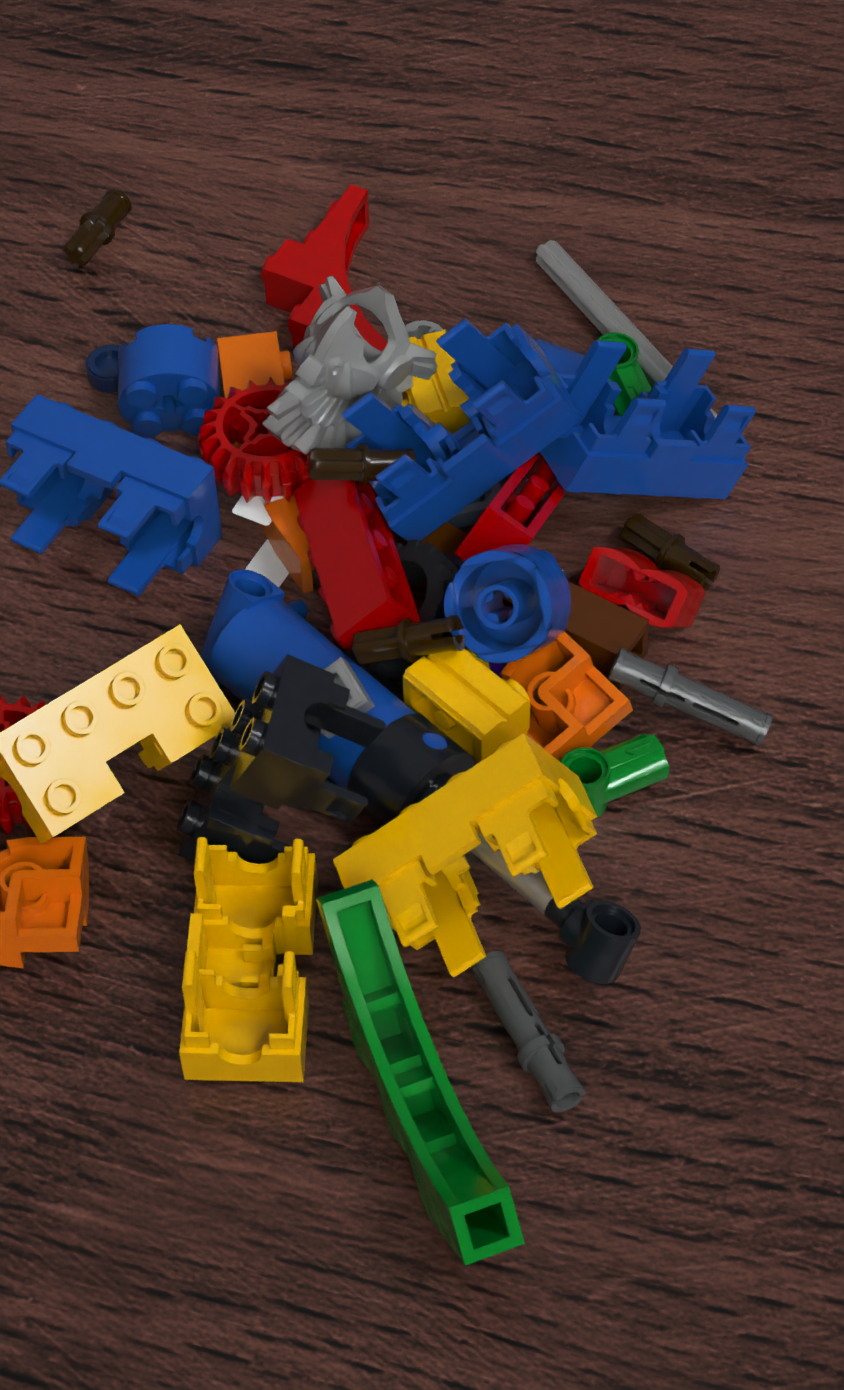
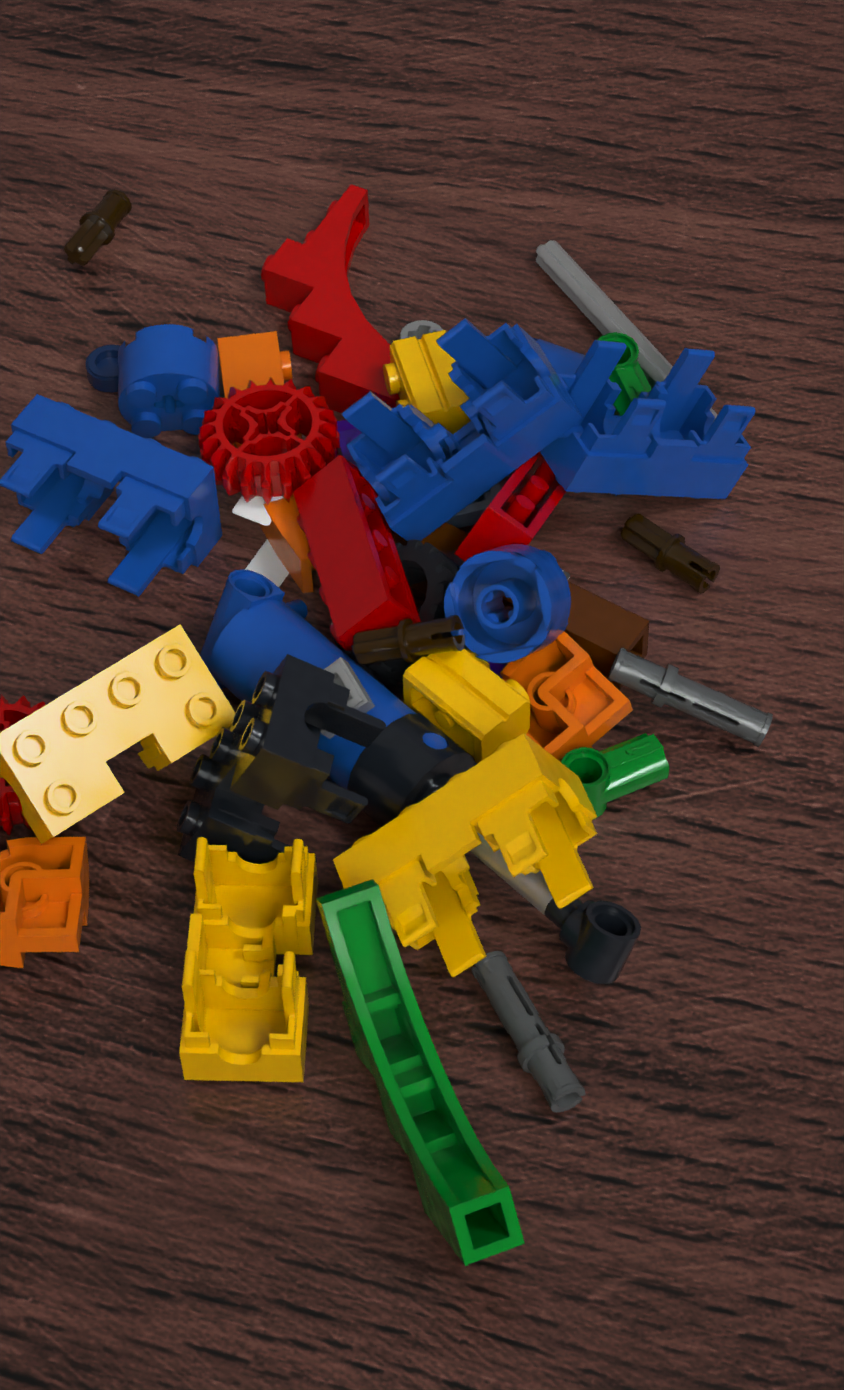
light grey piece [262,276,437,454] -> none
dark brown axle [307,443,416,486] -> none
red brick [579,547,706,628] -> none

